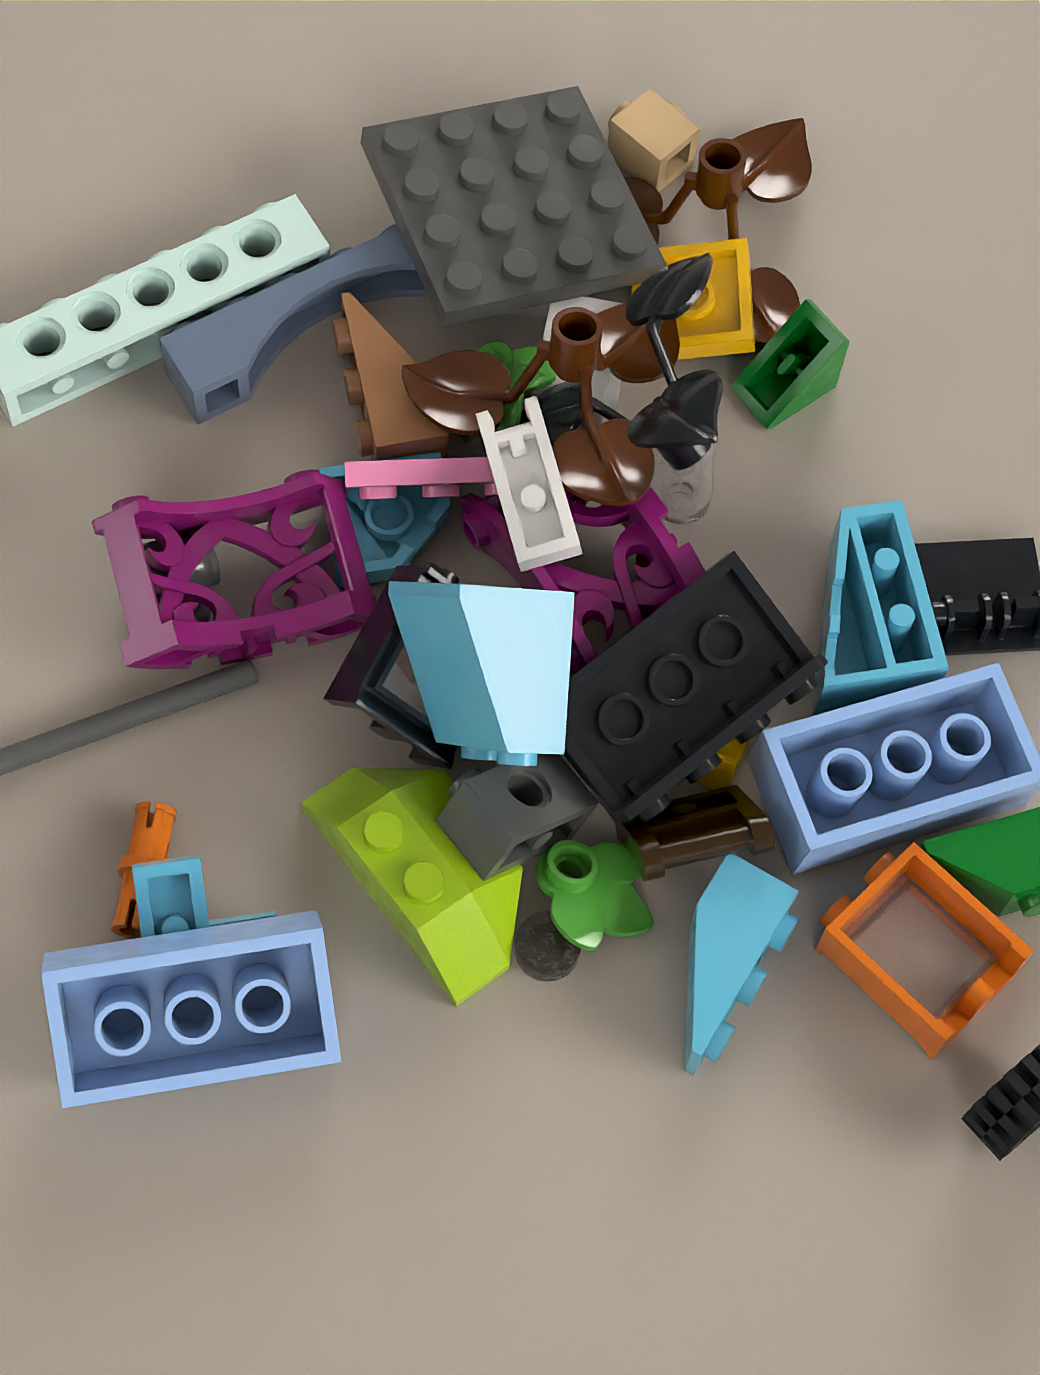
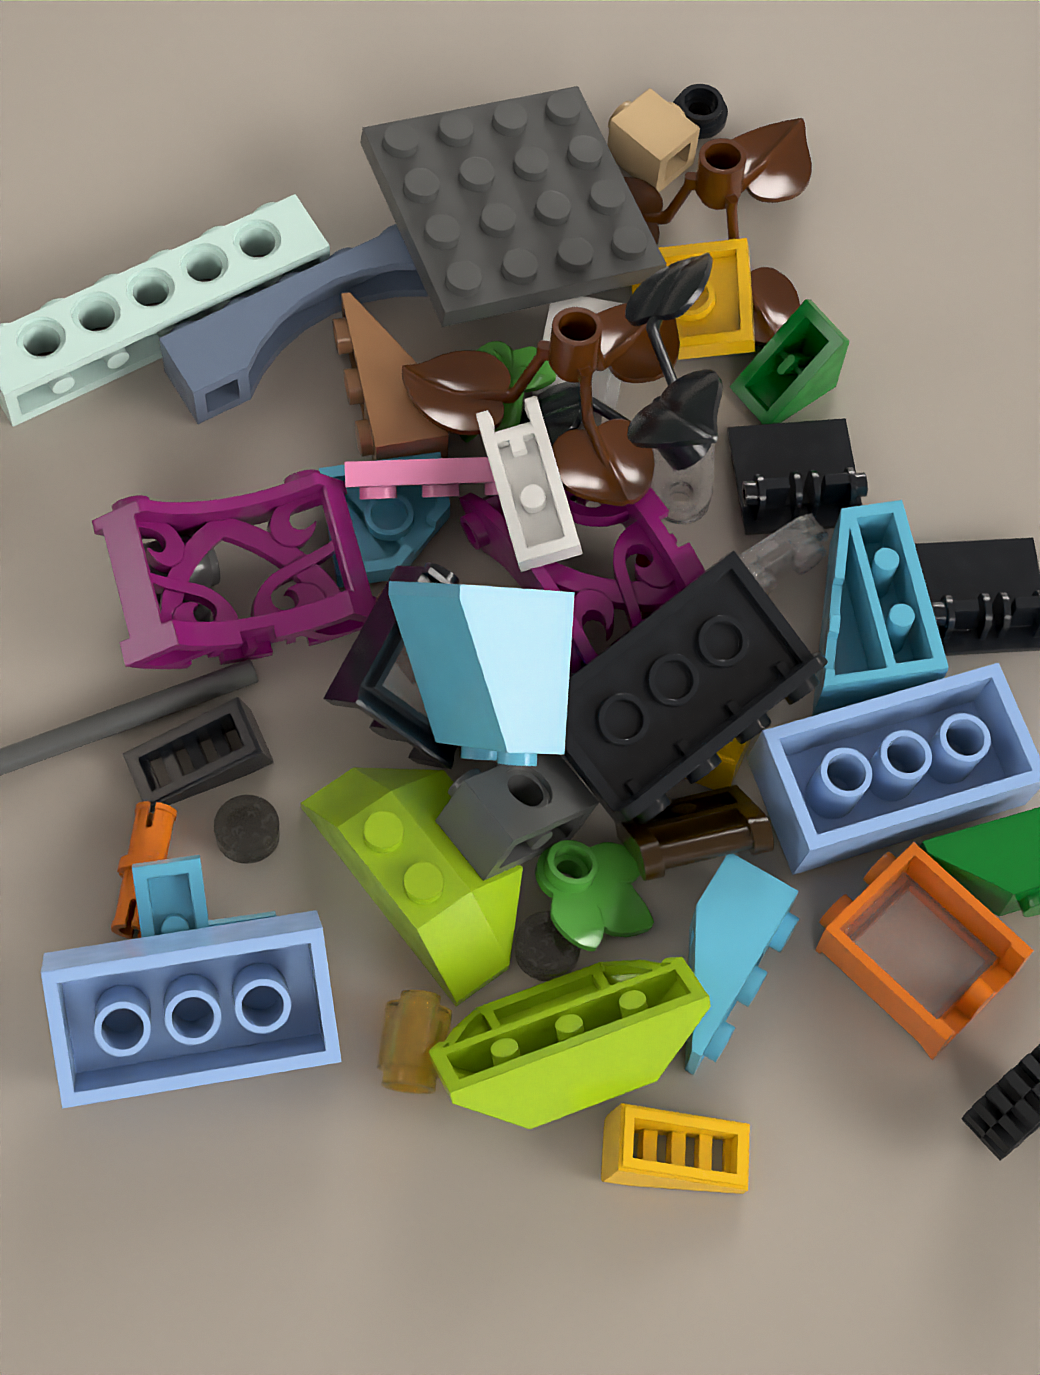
none -> black slope [123,697,274,812]
none -> clear smoke tile [214,795,280,864]
none -> clear yellow brick [377,990,453,1094]
none -> lime wedge [429,957,711,1129]
none -> yellow slope [601,1103,750,1194]
none -> black plate [673,84,728,139]
none -> black hinge [727,418,868,535]
none -> clear plate [739,514,829,596]

